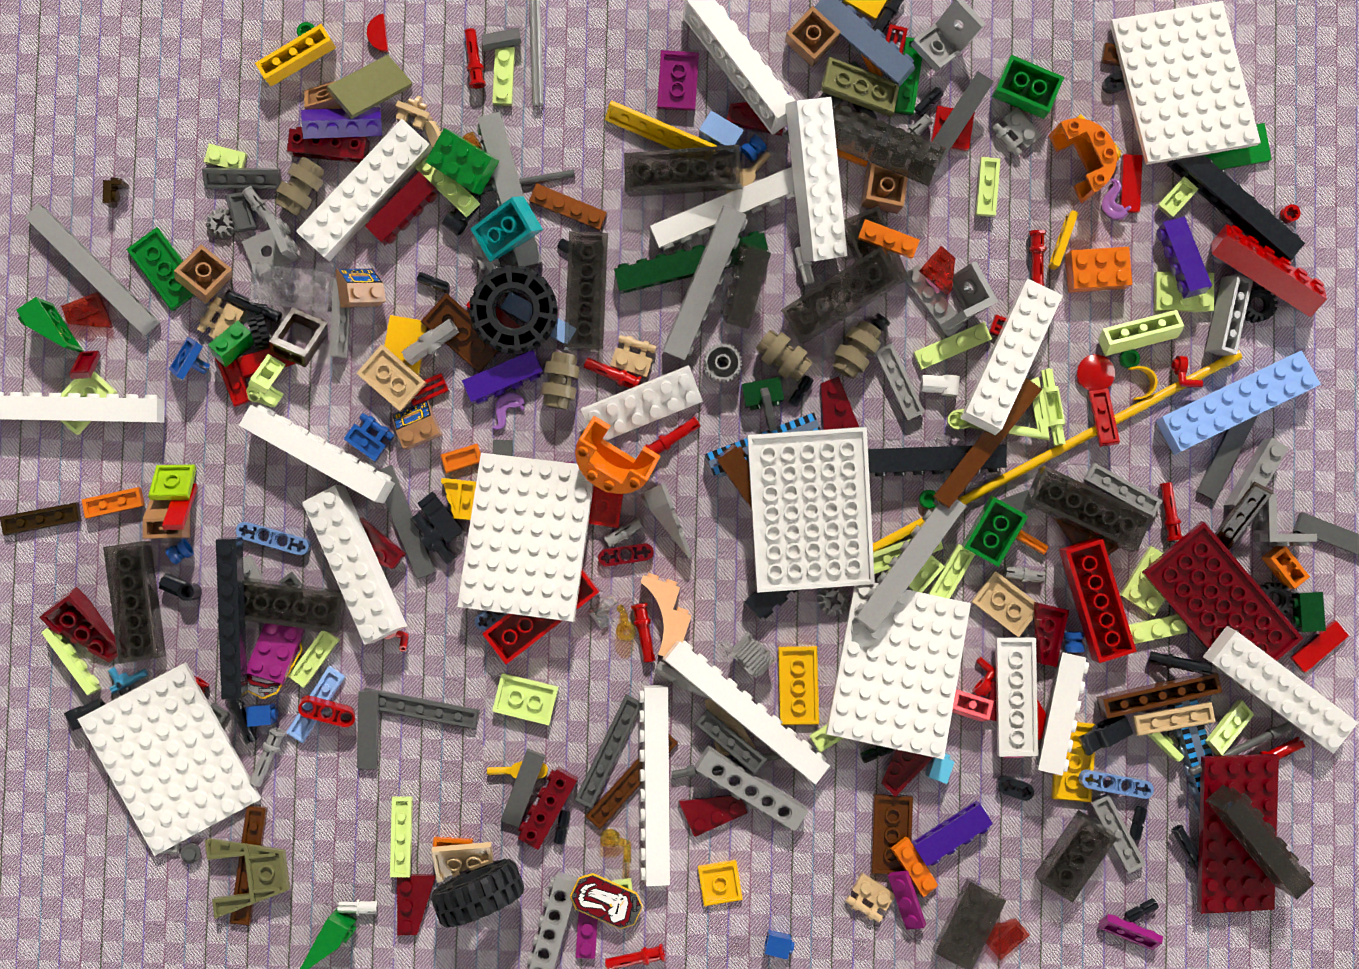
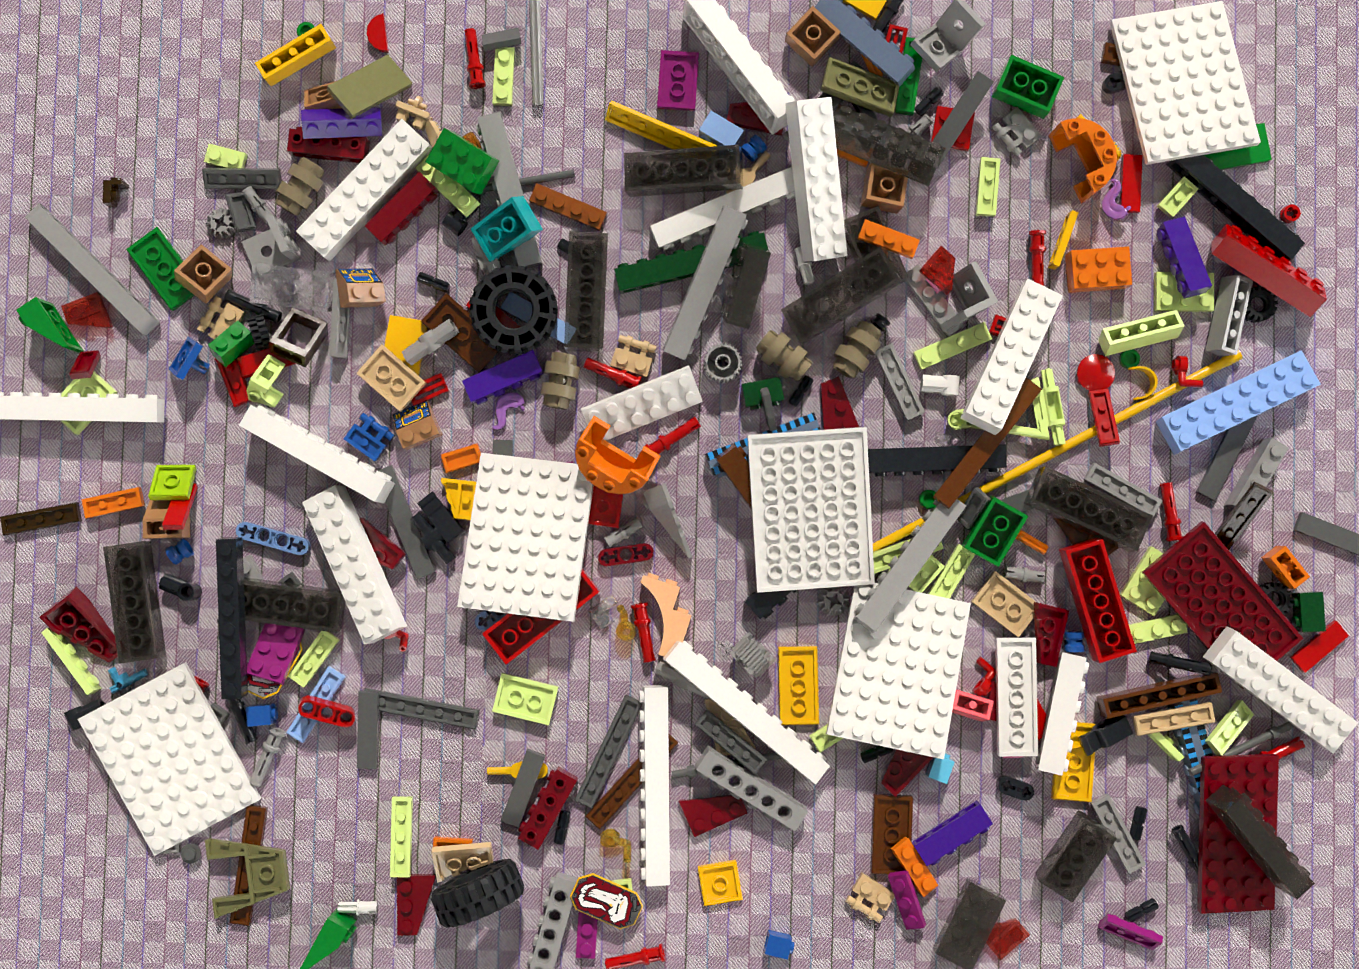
medium blue beam [1078,770,1154,799] -> none
light grey bracket [1253,494,1317,546] -> none
none -> dark grey tile [957,487,991,530]

